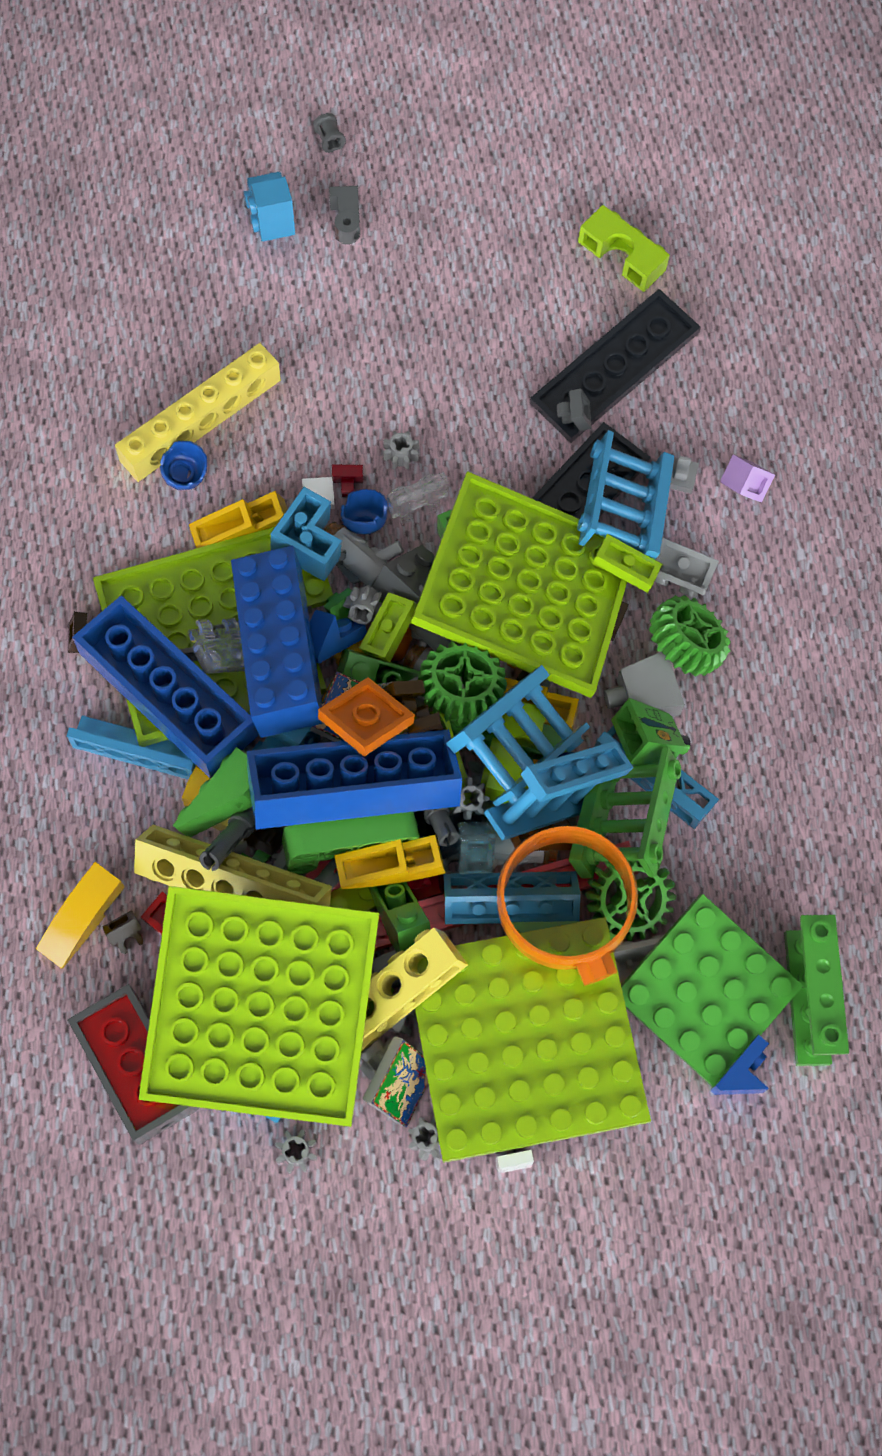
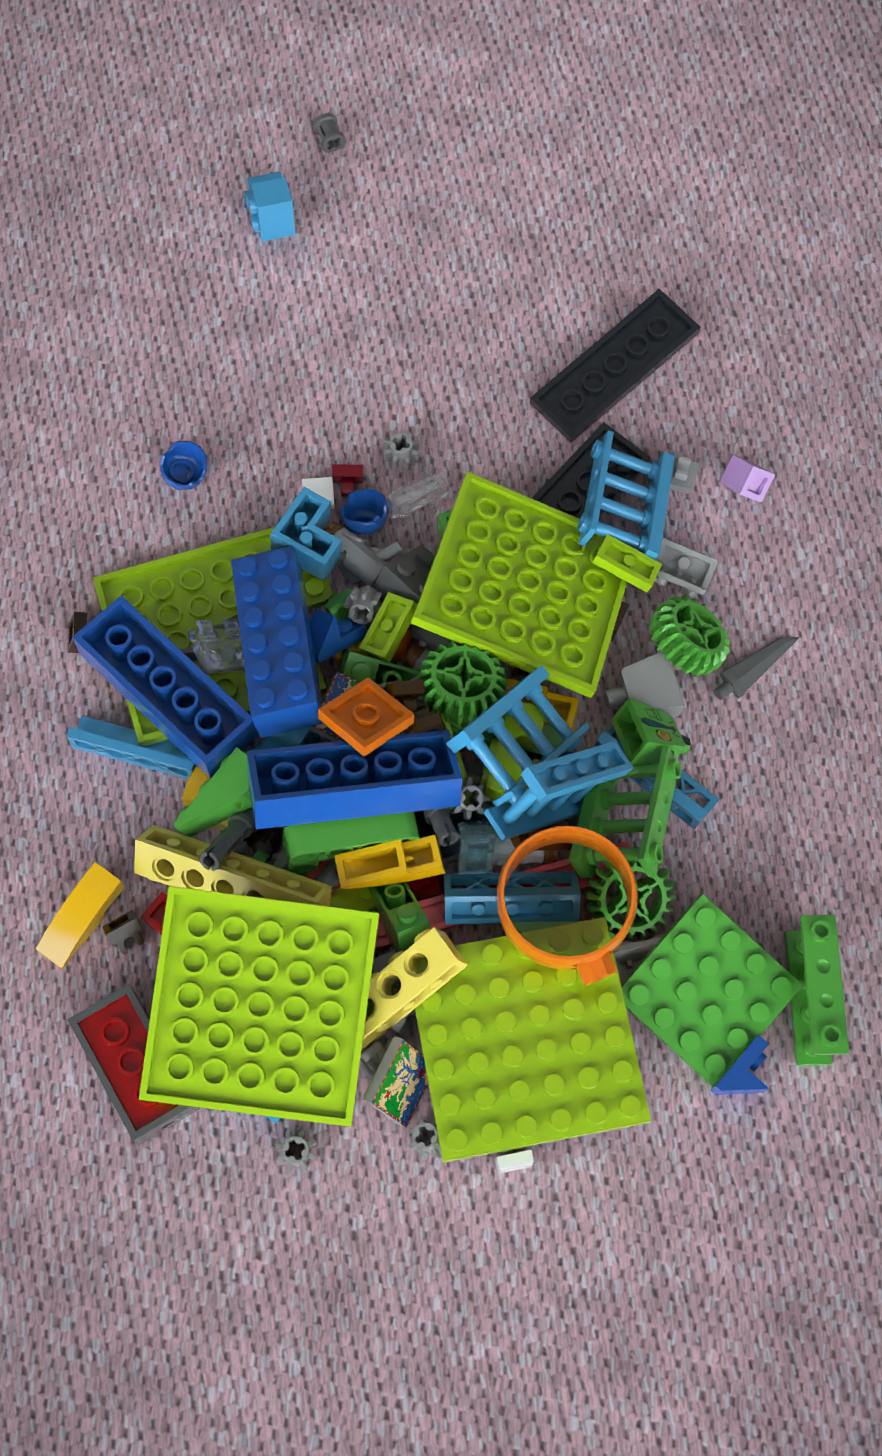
light yellow brick [115,343,281,482] -> none
yellow slope [189,491,288,549] -> none
dark grey leg [329,186,360,245] -> none
dark grey tile [557,389,591,431] -> none
lime arch [578,205,670,292] -> none
none -> dark grey bar [713,637,799,700]

